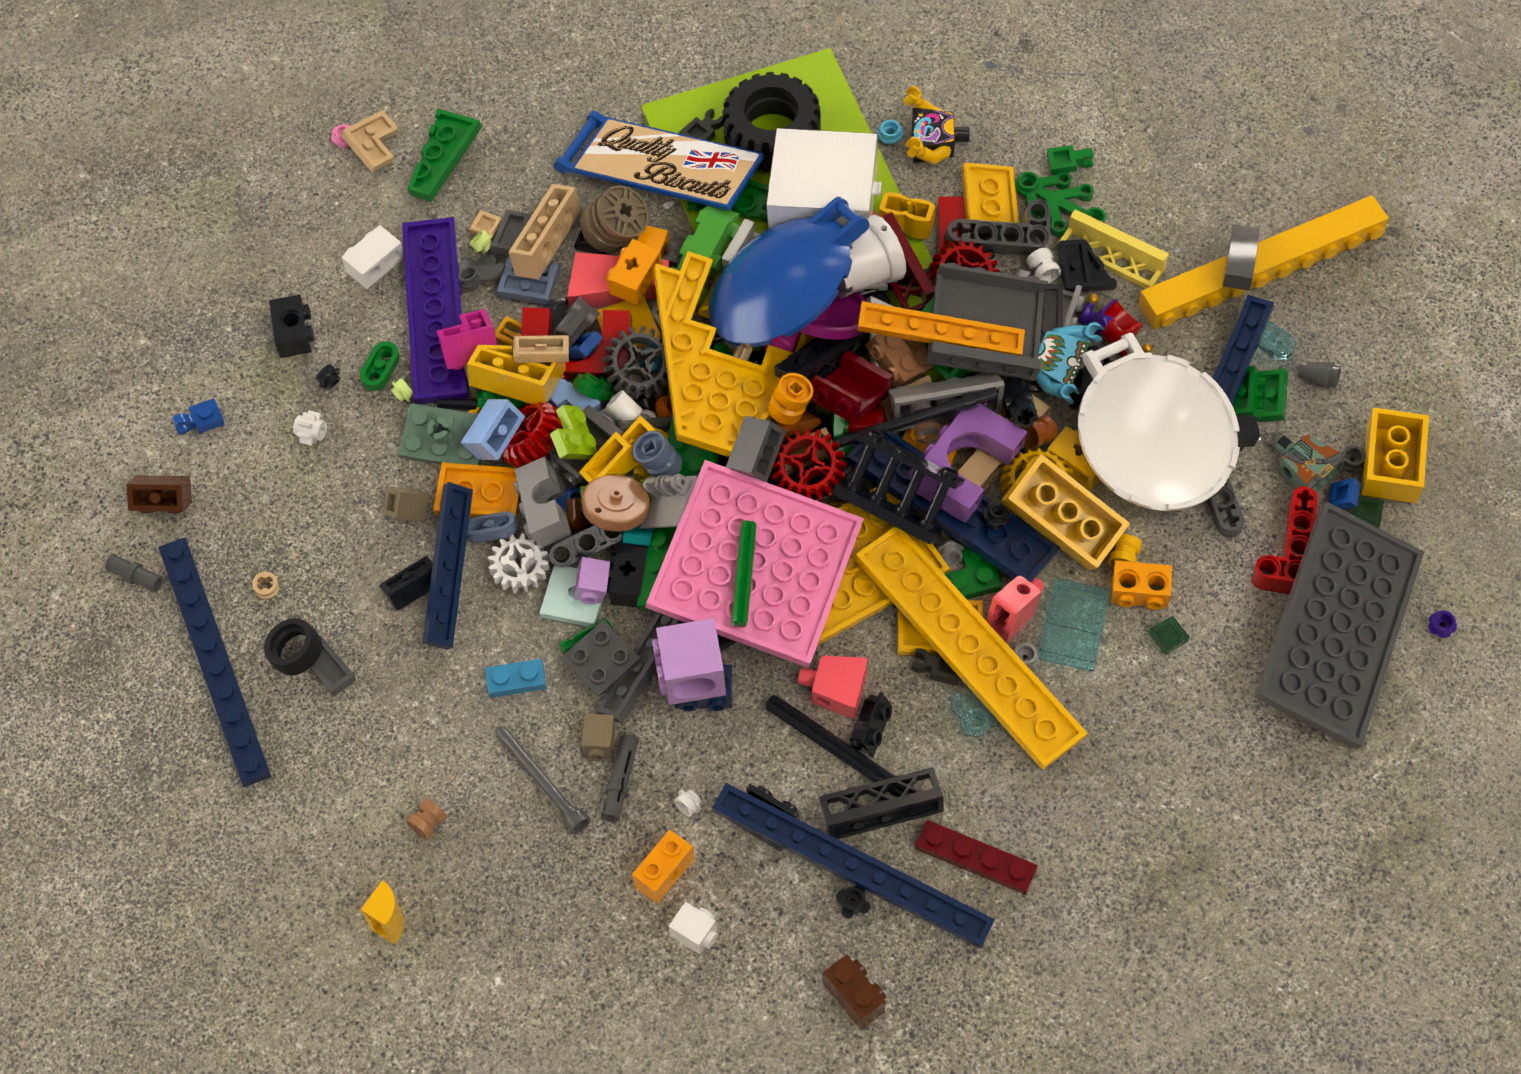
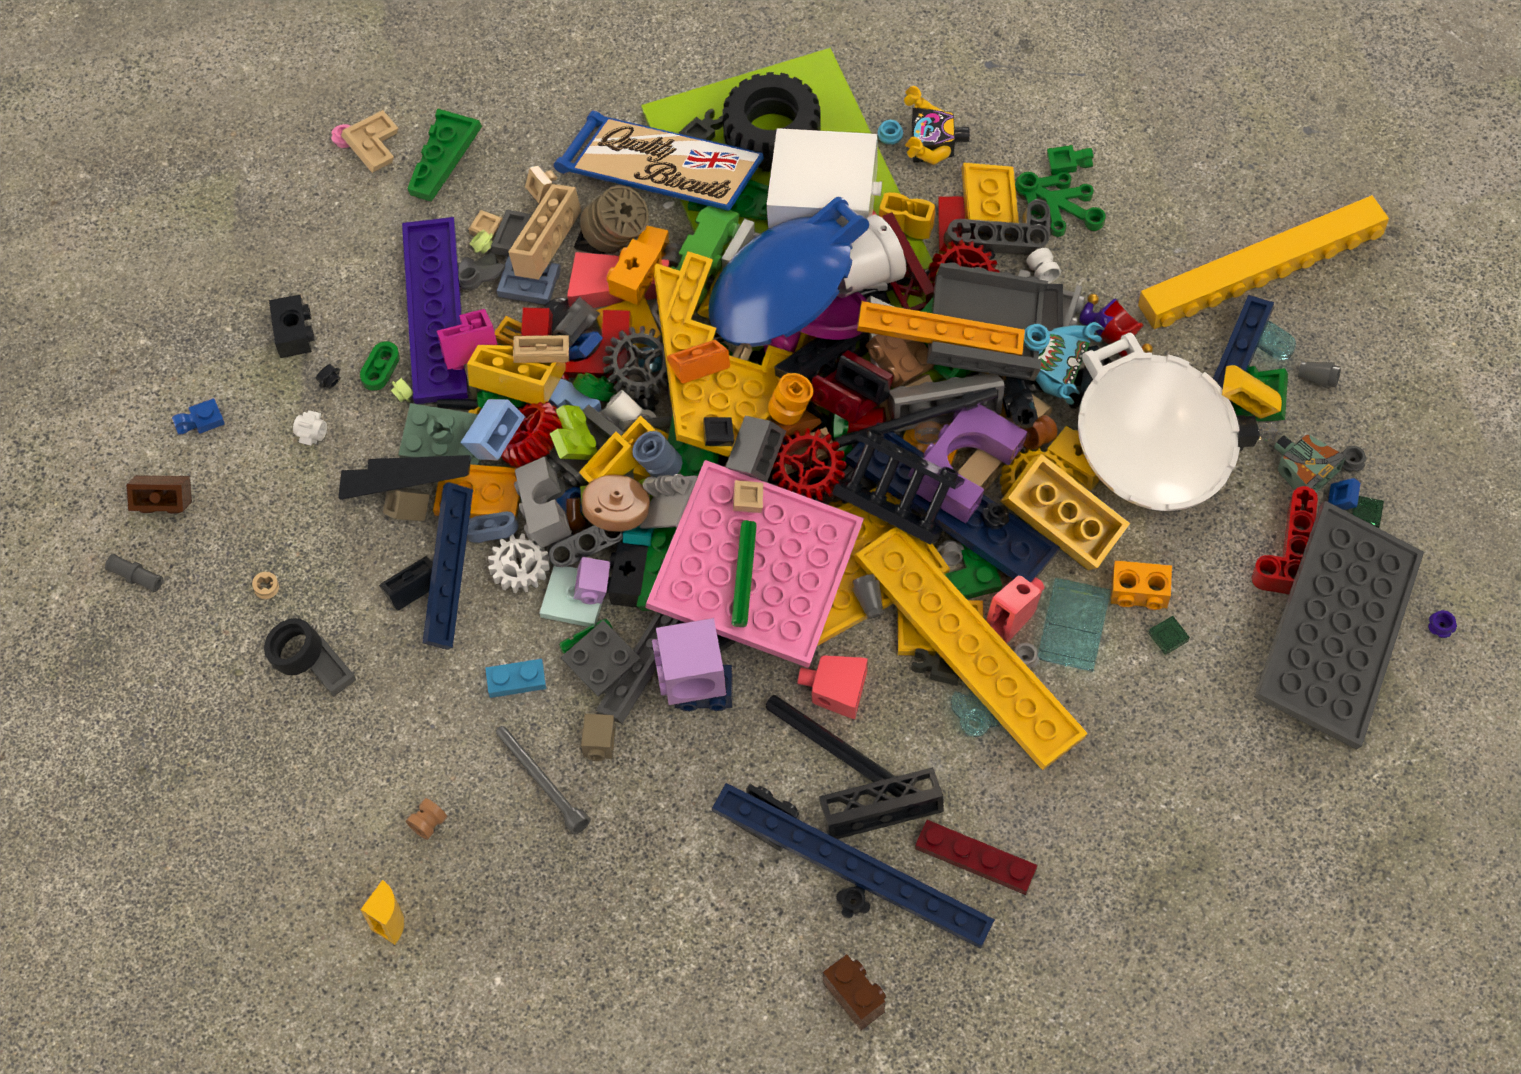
dark blue plate [158,537,272,788] -> none
white brick [341,225,404,289] -> none
dark grey pin [601,735,639,822] -> none
light orange brick [632,829,695,904] -> none
orange plate [655,396,673,417] -> none
white brick [668,902,718,955] -> none
white plate [674,790,701,817] -> none
black hinge [849,692,893,757] -> none
light yellow fence [1058,209,1169,289] -> none
black wing [1058,239,1117,292] -> none
yellow wheel [1108,534,1142,568] -> none
dark grey beam [1207,478,1244,538] -> none
dark grey slope [1222,224,1259,291] -> none
yellow brick [1361,407,1429,504] -> none
none -> black wedge [338,455,471,500]
none -> tan tile [525,166,558,203]
none -> orange slope [667,340,730,383]
none -> black tile [703,417,734,446]
none -> tan plate [733,480,763,513]
none -> black slope [834,355,890,405]
none -> dark grey cone [852,574,884,619]
none -> medium azure plate [1024,324,1050,351]
none -> yellow brick [1222,365,1282,419]

